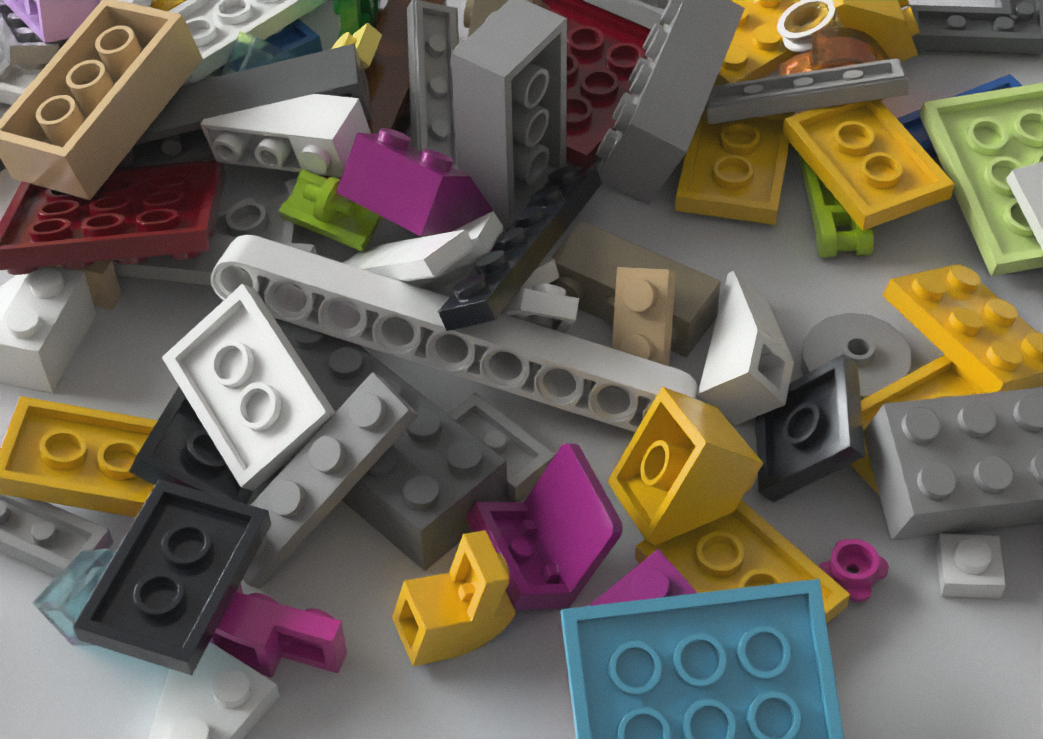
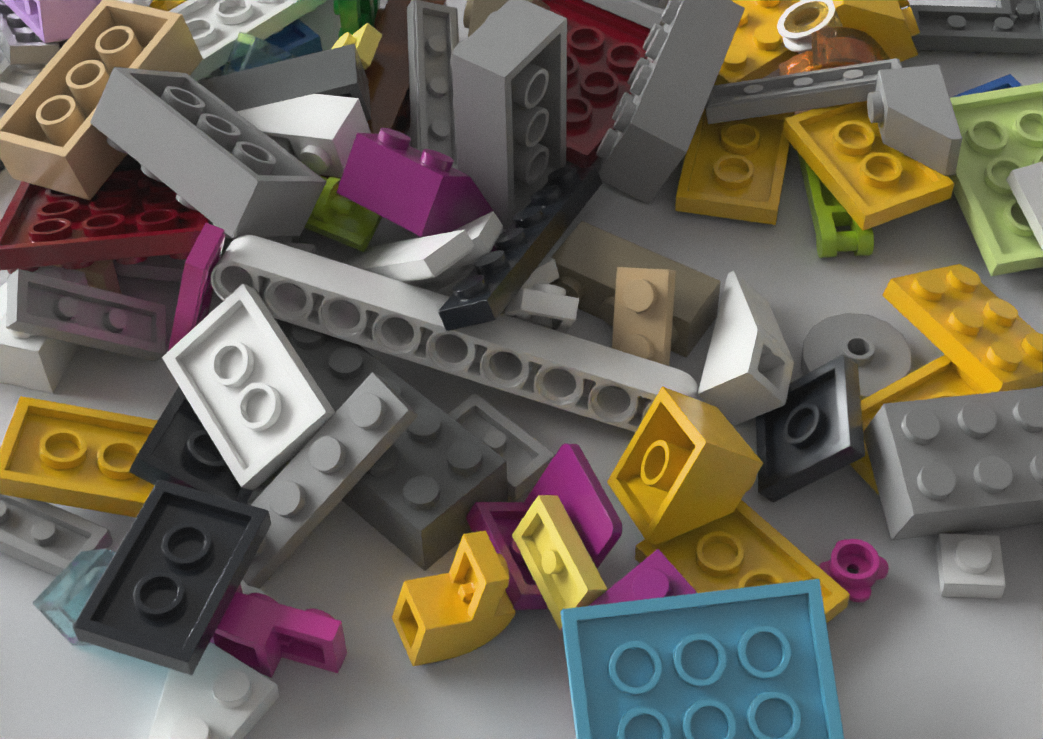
none -> light grey plate [6,269,166,362]
none -> light grey brick [90,67,326,240]
none -> dark pink tile [168,223,226,351]
none -> light yellow plate [512,495,608,630]
none -> light grey slope [867,64,962,176]

